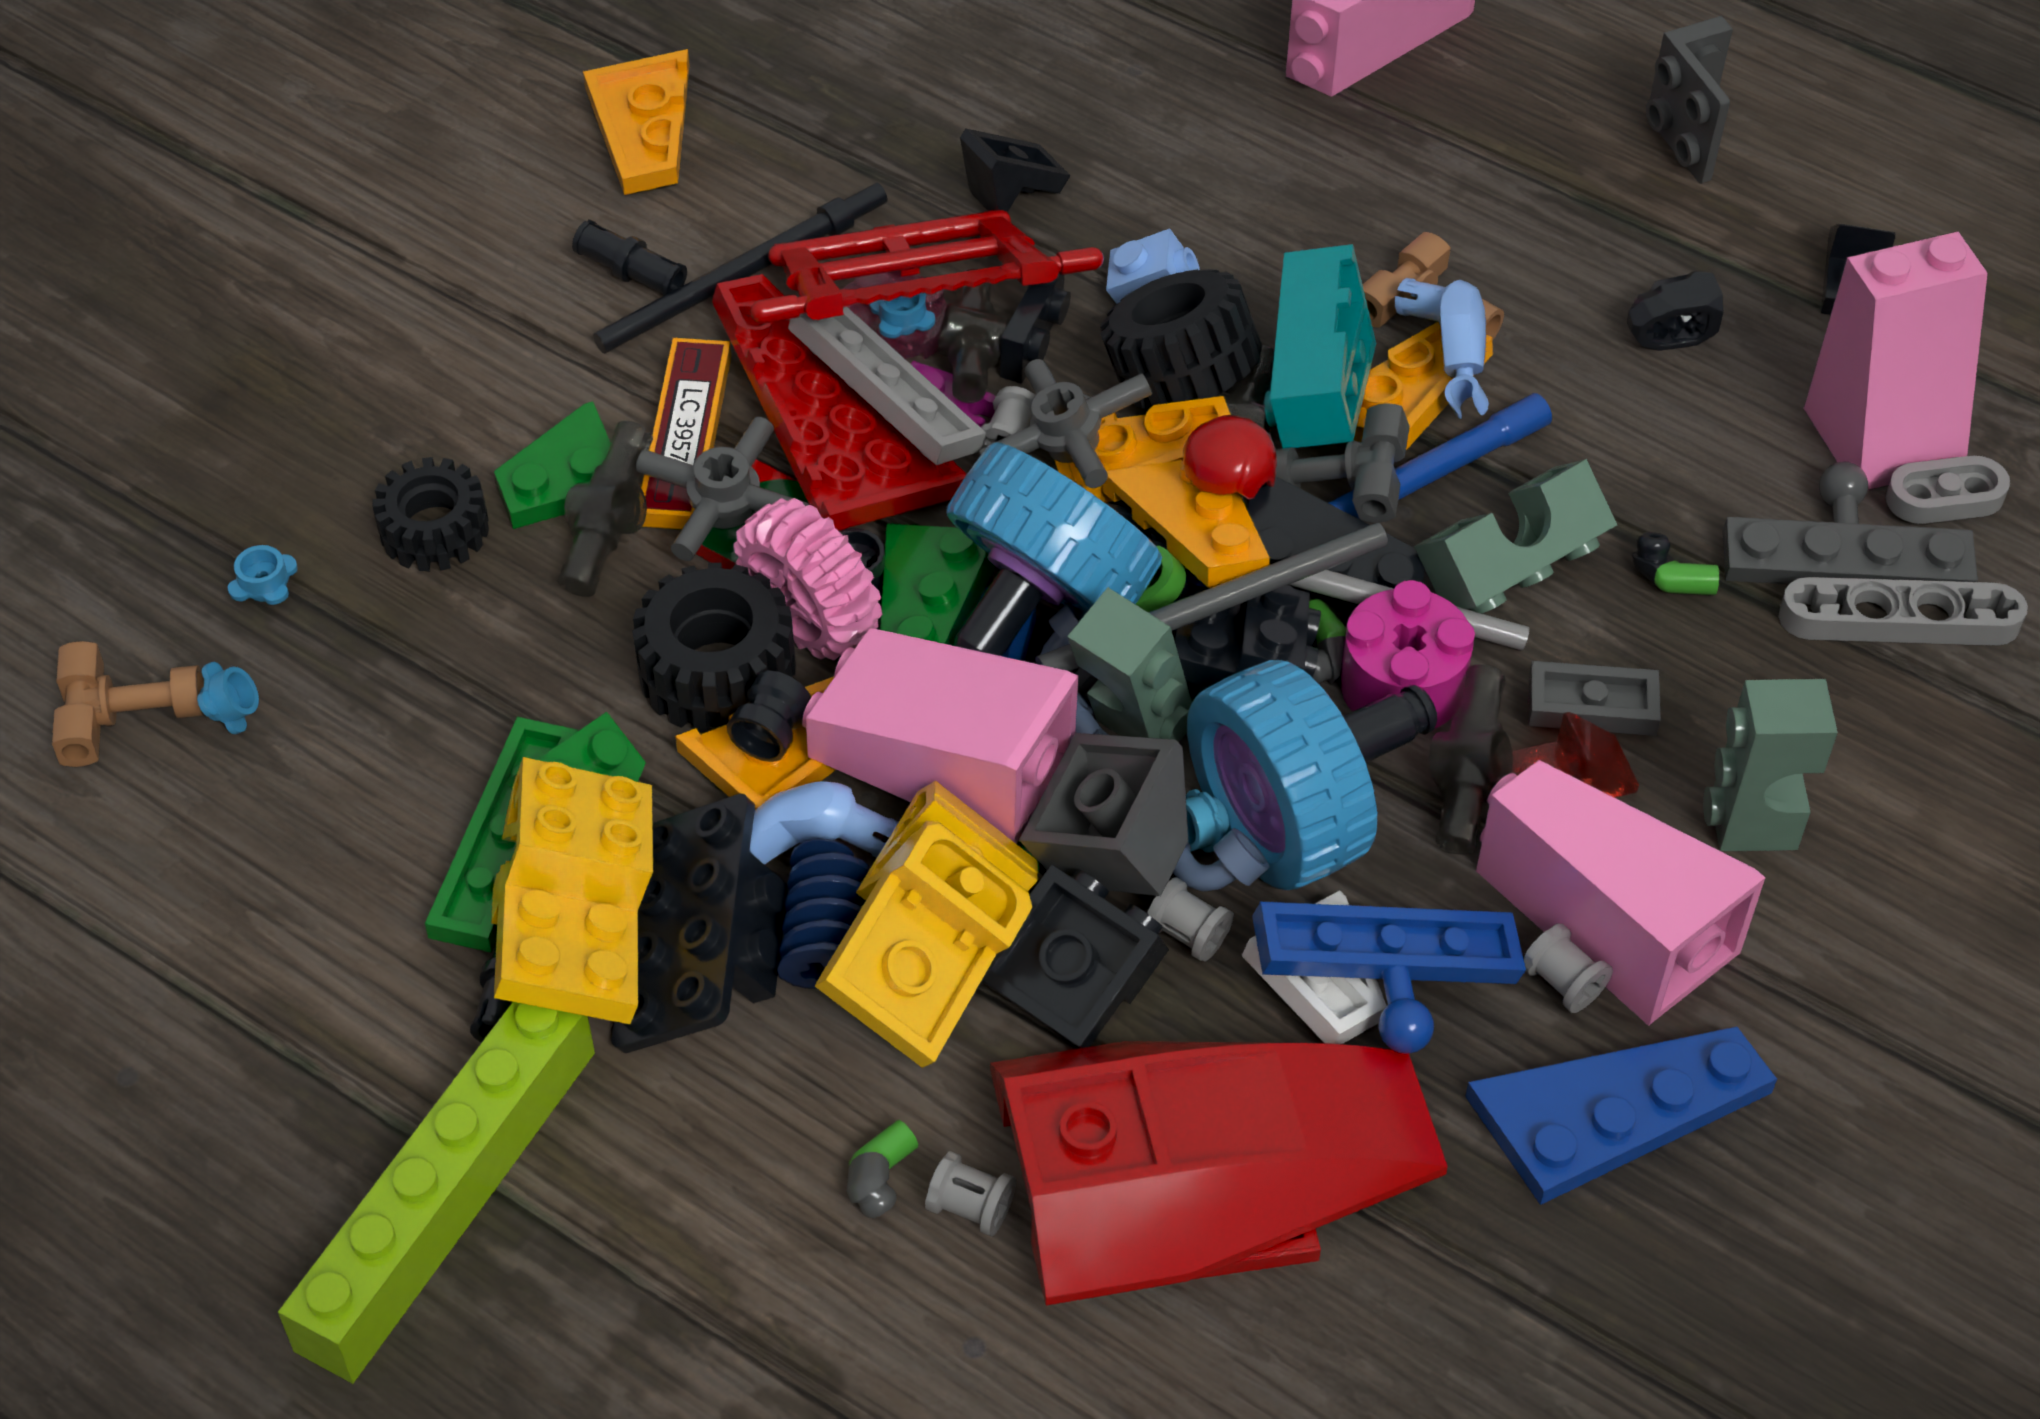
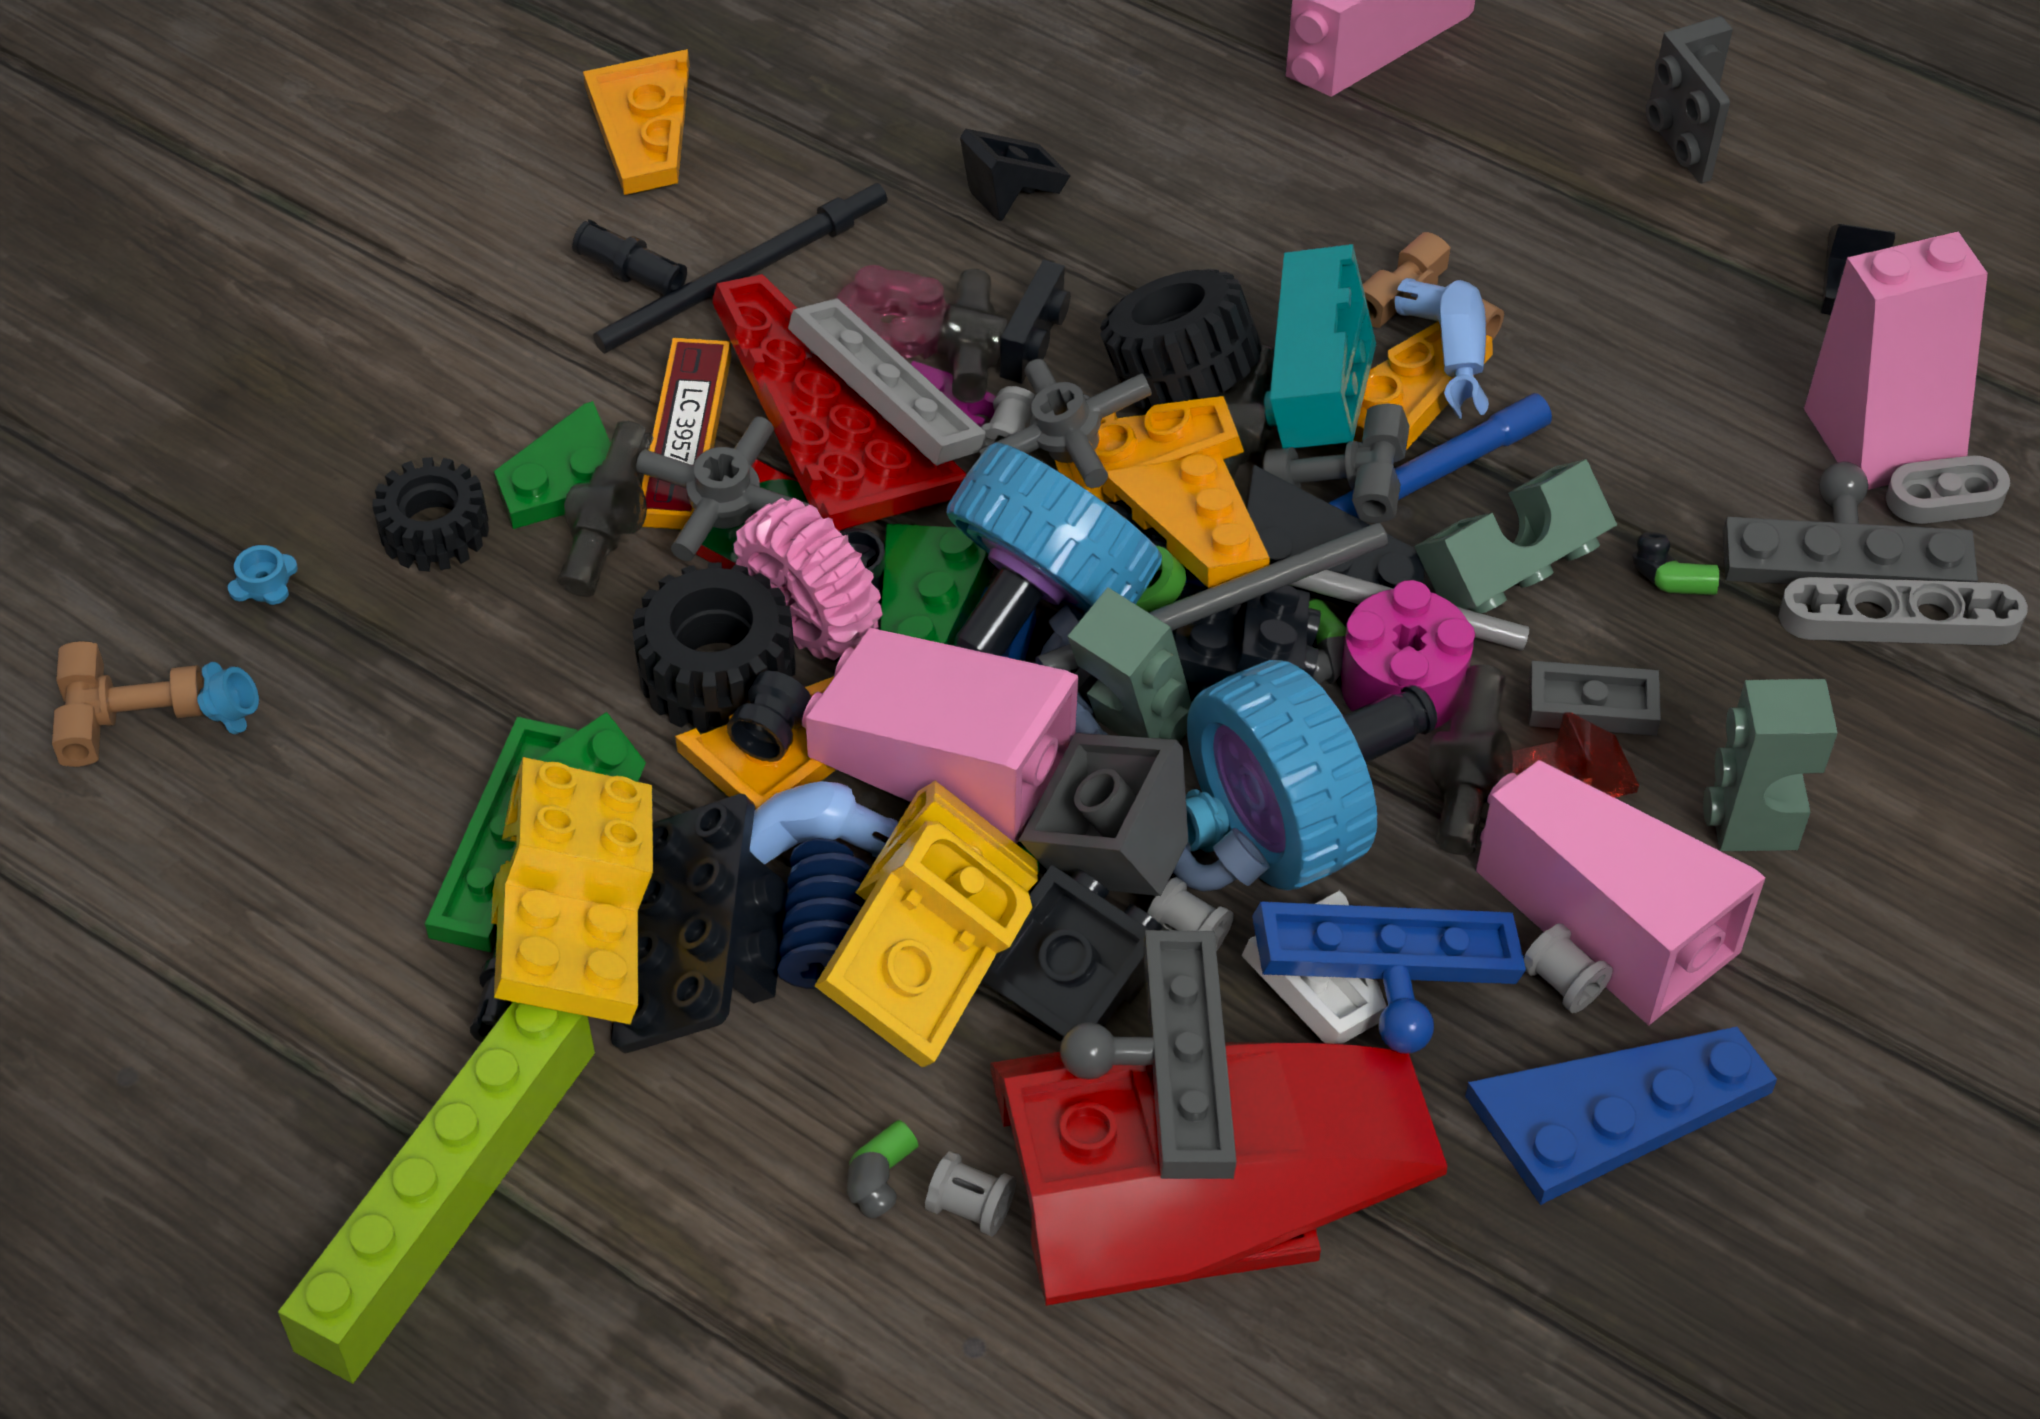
red piece [751,210,1104,323] -> none
dark azure plate [870,281,935,338] -> none
light blue bracket [1106,228,1200,304] -> none
red hair [1183,415,1277,499] -> none
black rock [1627,271,1724,351] -> none
none -> dark grey plate [1060,930,1237,1179]

